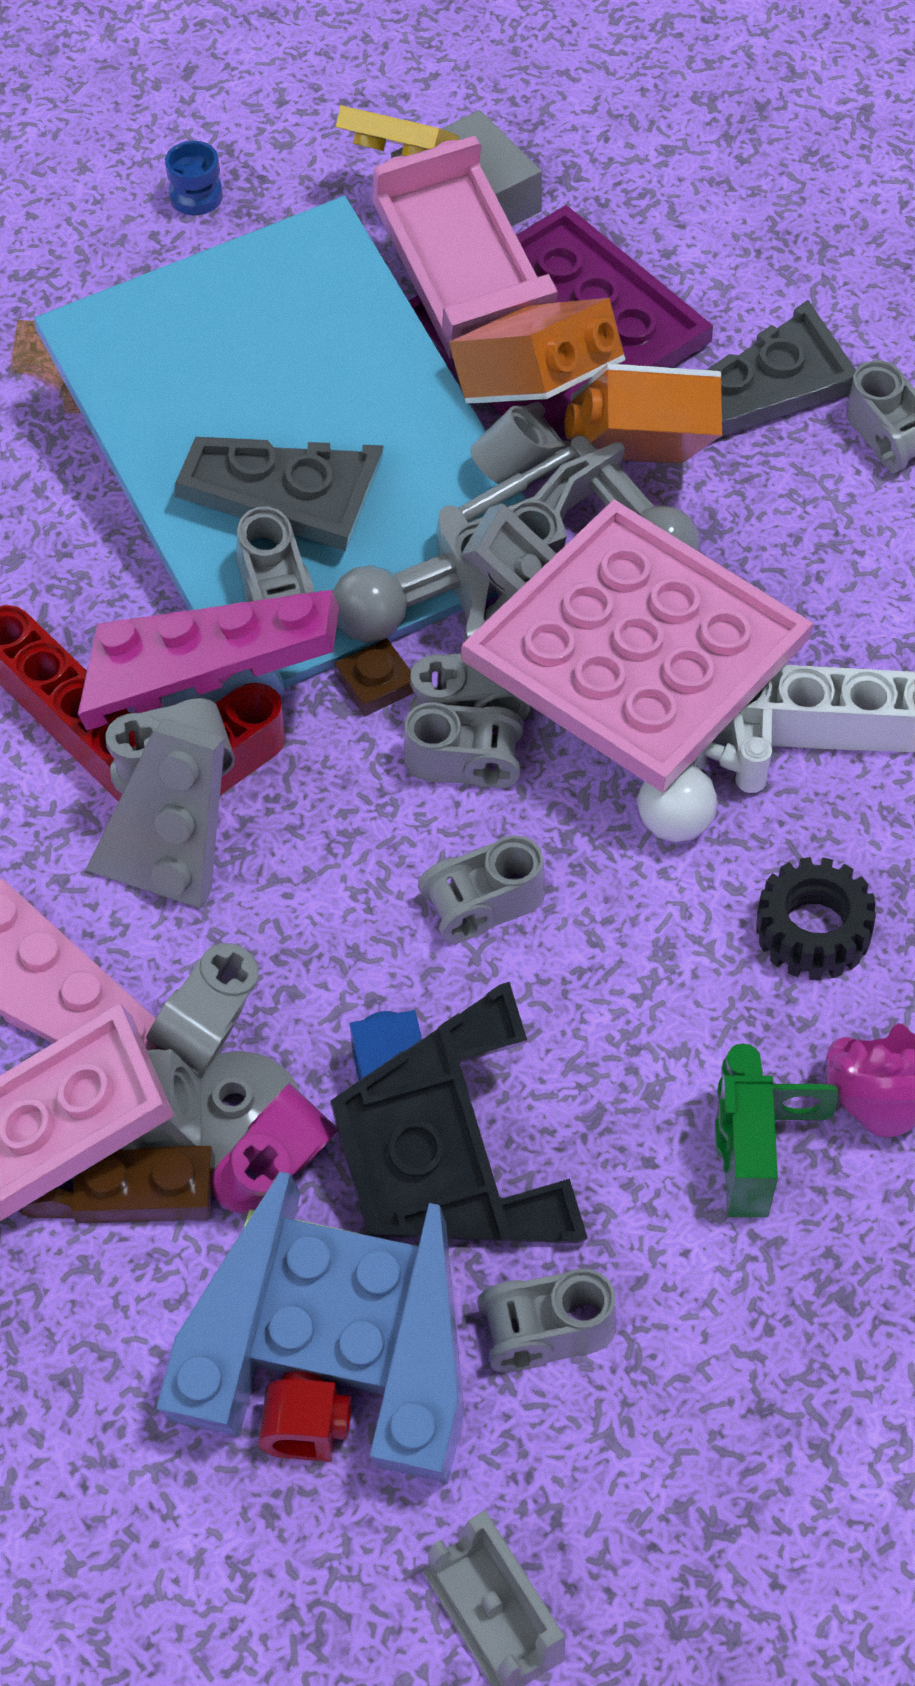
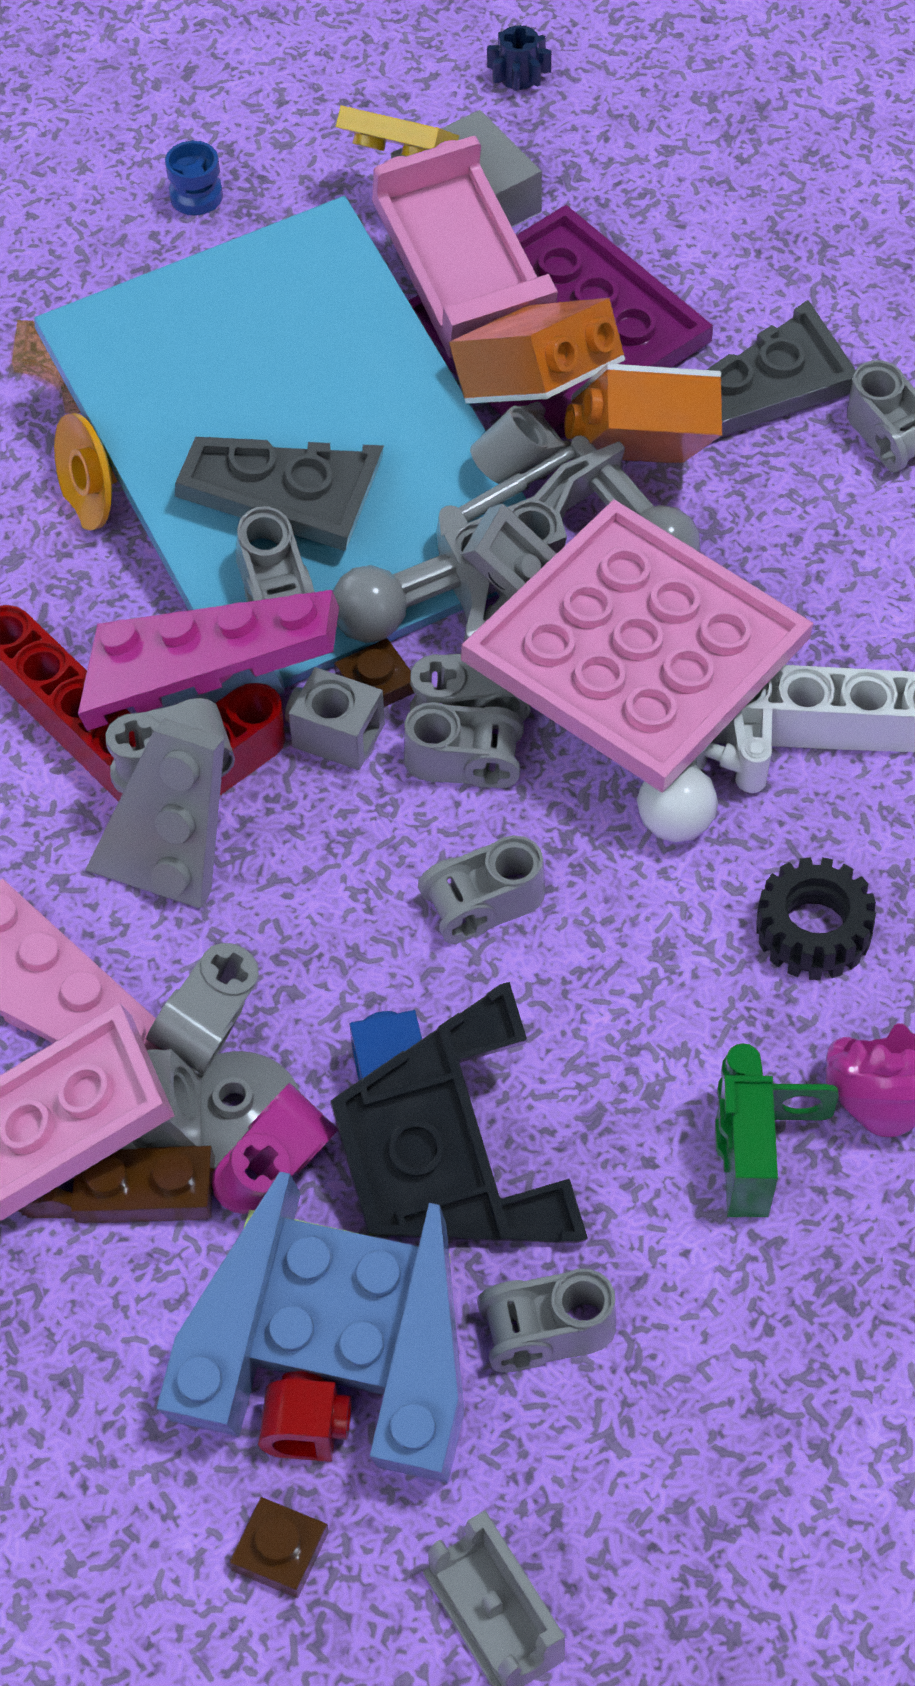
none -> light orange dish [54,413,118,531]
none -> reddish brown plate [229,1497,329,1598]
none -> light grey brick [285,667,385,770]
none -> dark blue gear [487,25,552,91]

